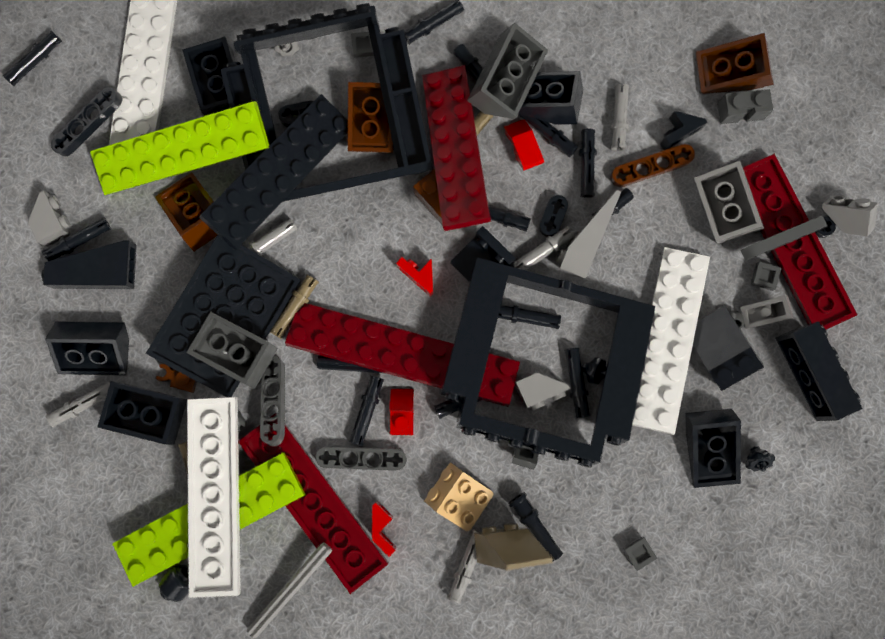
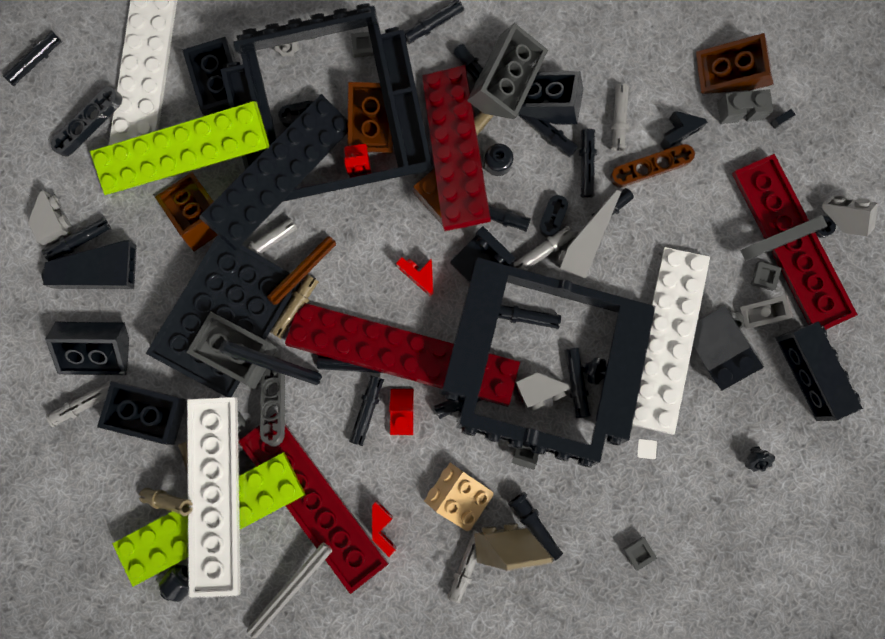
reddish brown plate [155,364,197,393] -> none
dark grey beam [315,447,407,471] -> none
red slope [504,119,544,171] -> none
black slope [685,408,741,488] -> none
light grey brick [694,161,764,244] -> none
none -> dark tan pin [139,488,193,516]
none -> black axle [219,340,322,385]
none -> reddish brown axle [267,236,336,305]
none -> red slope [344,144,372,178]
none -> black head [484,143,514,176]
none -> white sticker [637,439,657,459]
none -> black piece [771,109,796,129]

